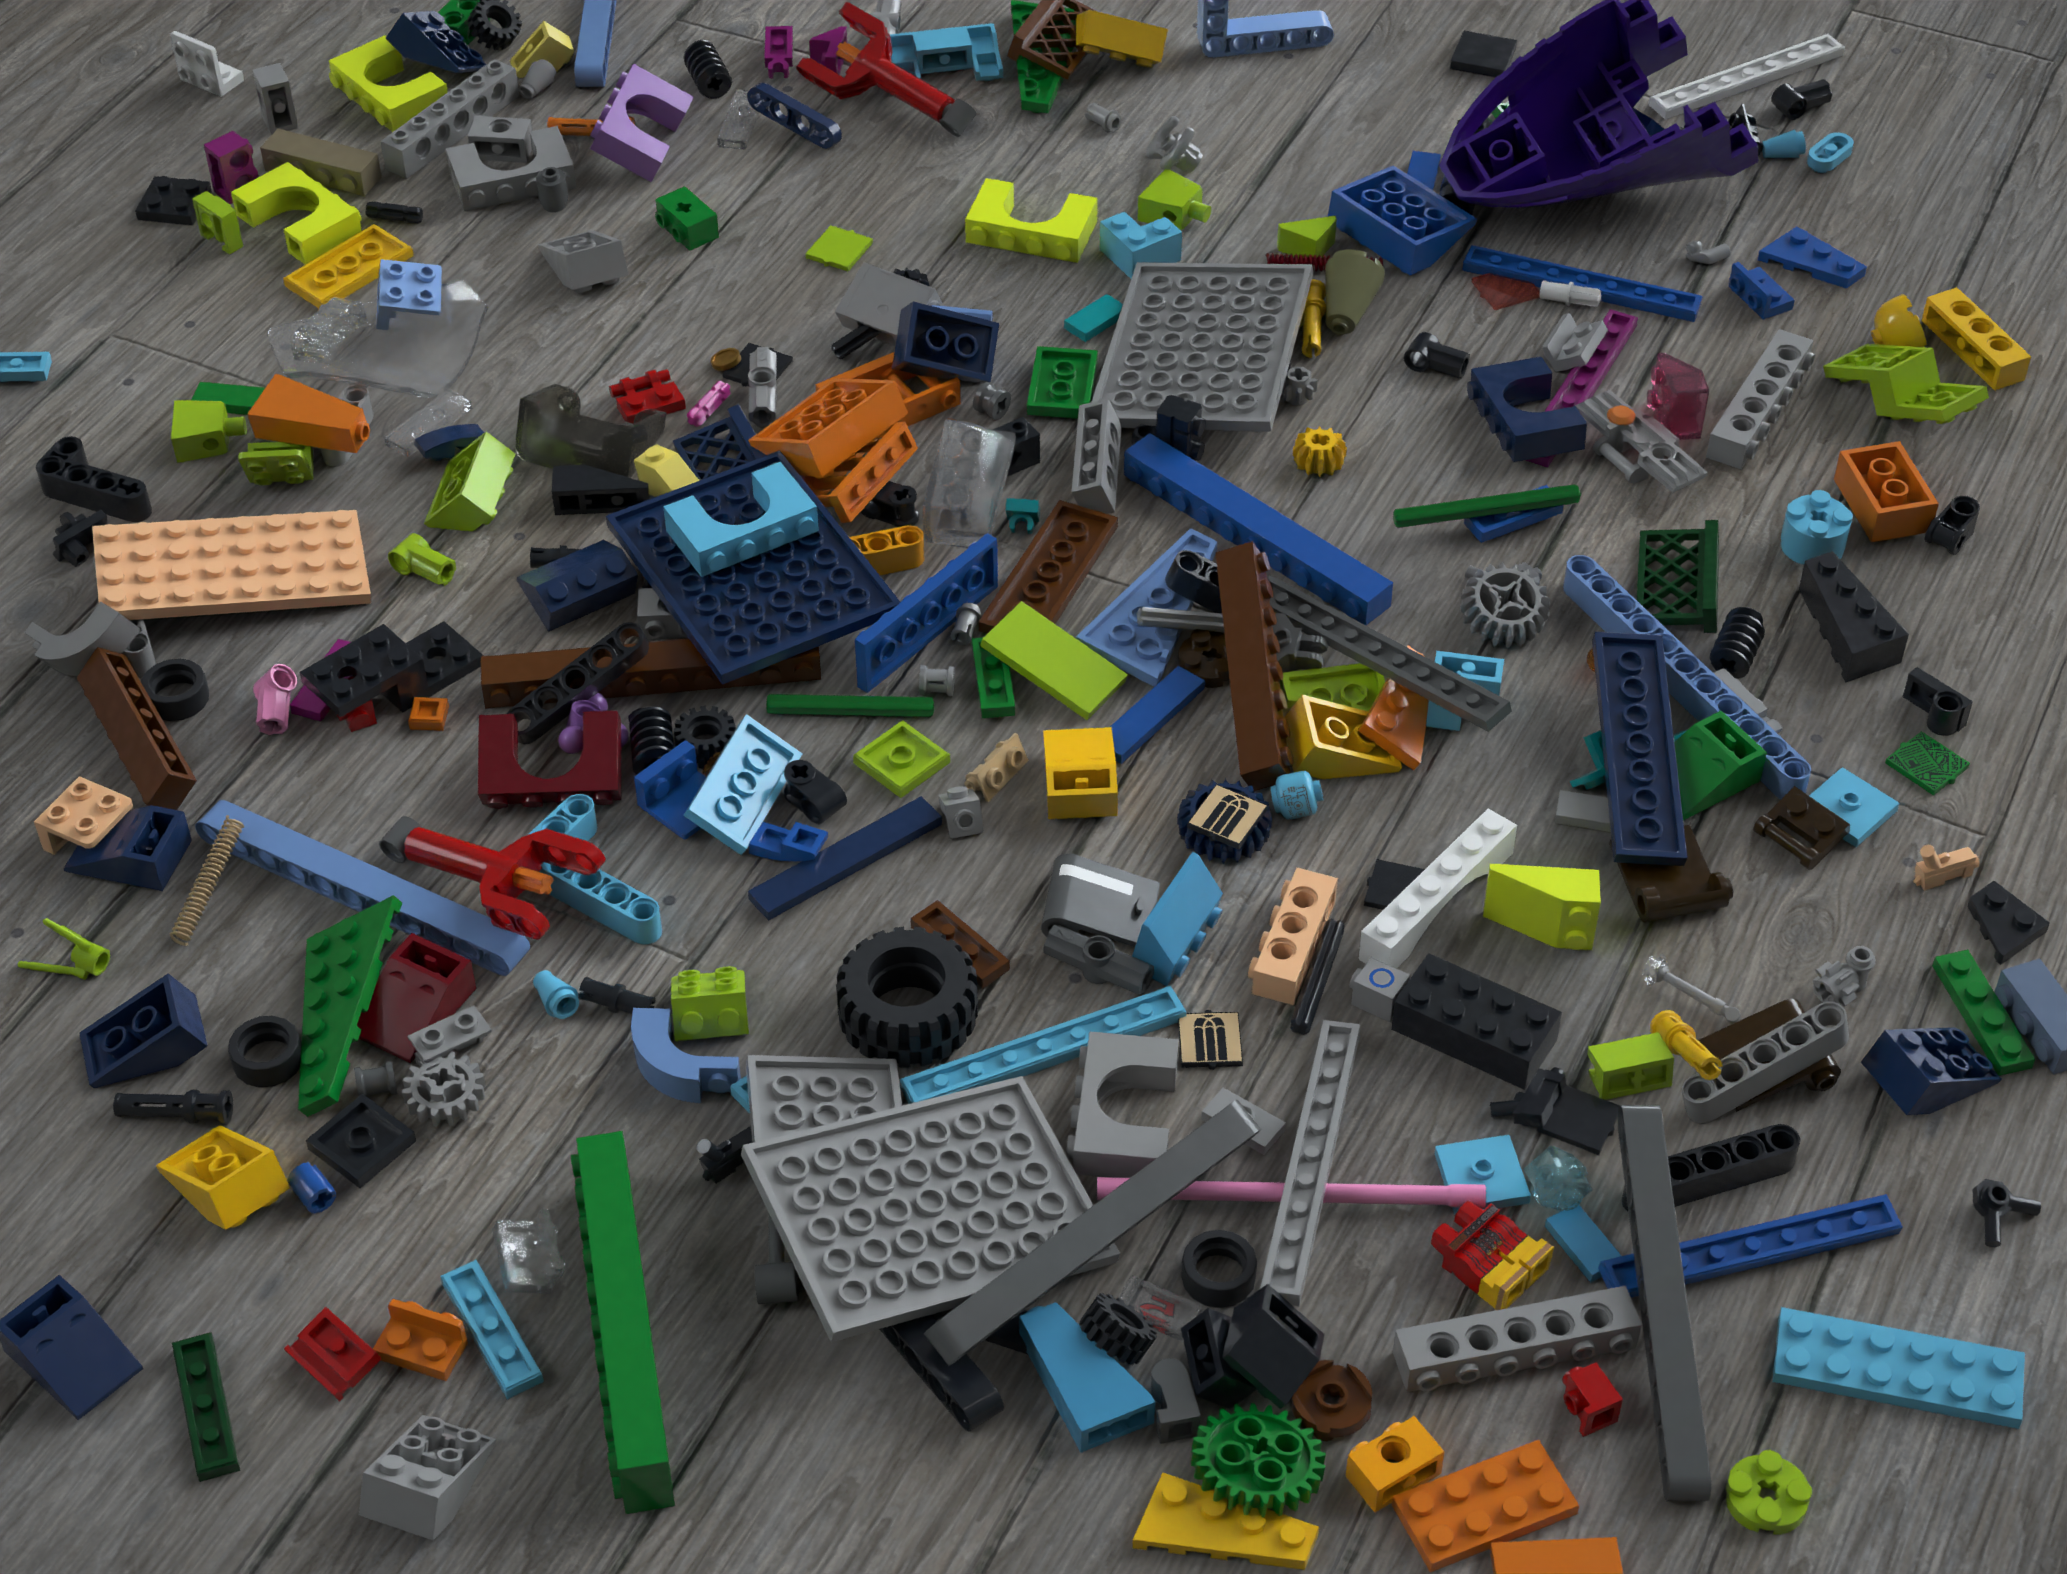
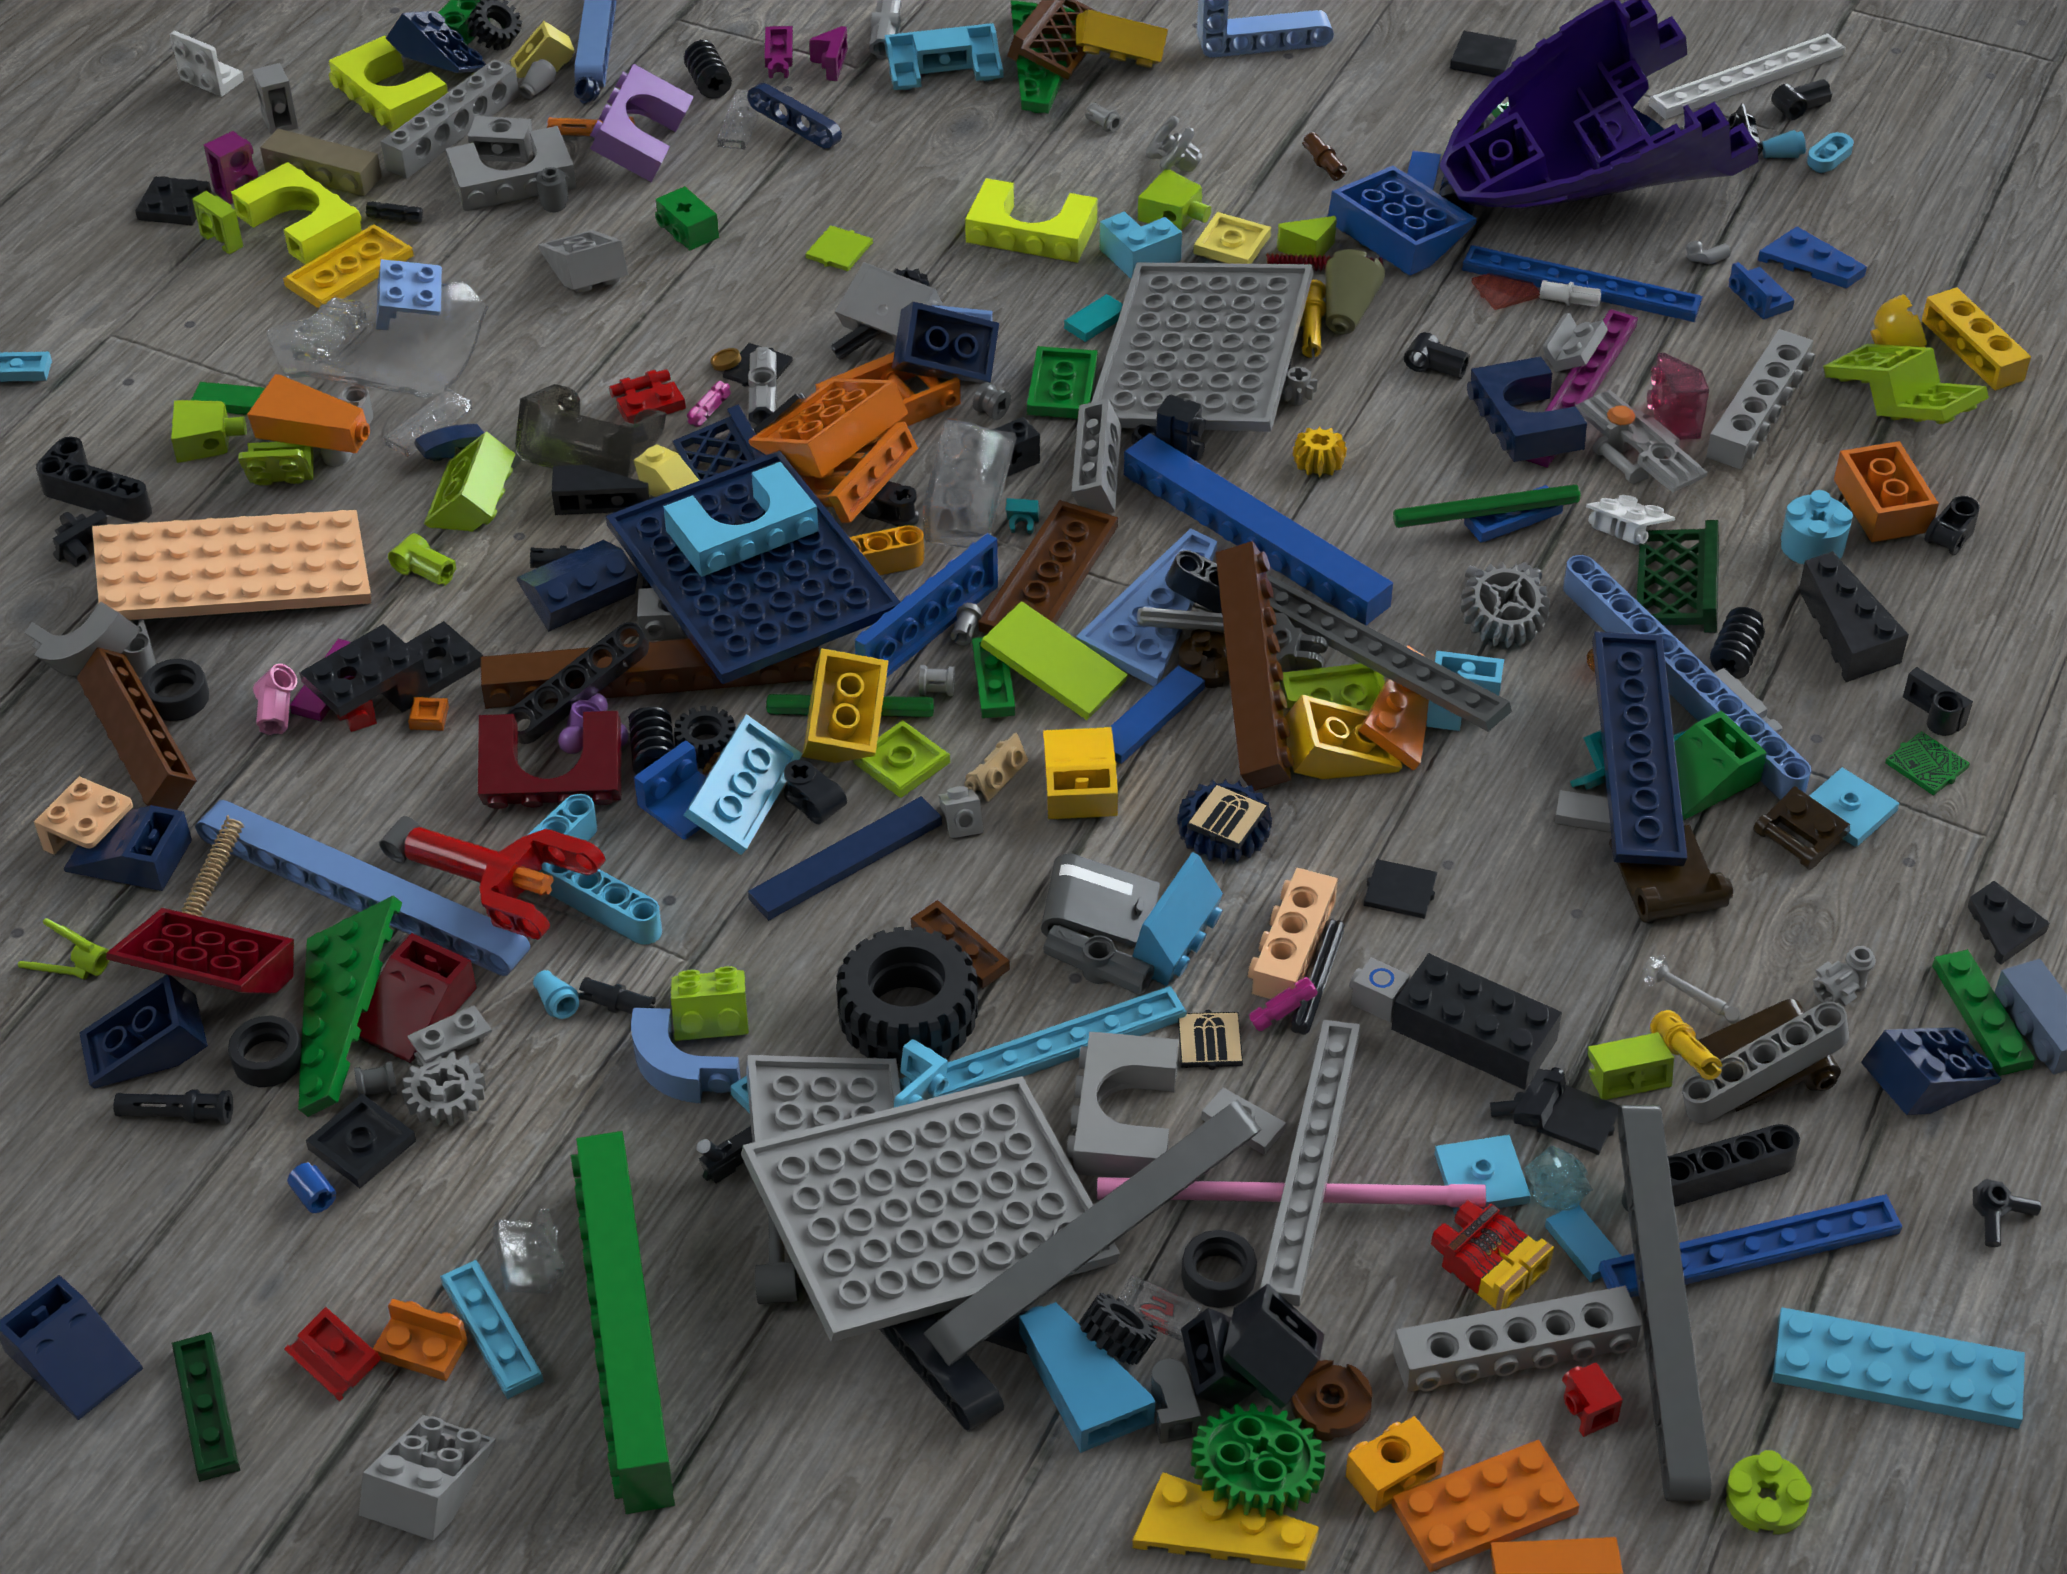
yellow slope [156,1125,290,1230] -> none
blue slope [749,822,828,861] -> none
red piece [796,2,977,137] -> none
medium azure head [1270,771,1323,820] -> none
white arch [1359,808,1517,969] -> none
neon yellow slope [1483,863,1601,950] -> none
light nougat piece [1913,845,1980,891] -> none
none -> dark red slope [106,908,294,993]
none -> dark blue plate [574,77,600,104]
none -> black piece [754,393,805,434]
none -> yellow slope [802,648,888,763]
none -> medium azure bracket [894,1039,948,1108]
none -> light yellow plate [1193,212,1271,264]
none -> dark pink axle [1249,977,1318,1031]
none -> reddish brown pin [1302,132,1347,181]
none -> white hinge [1586,495,1675,545]

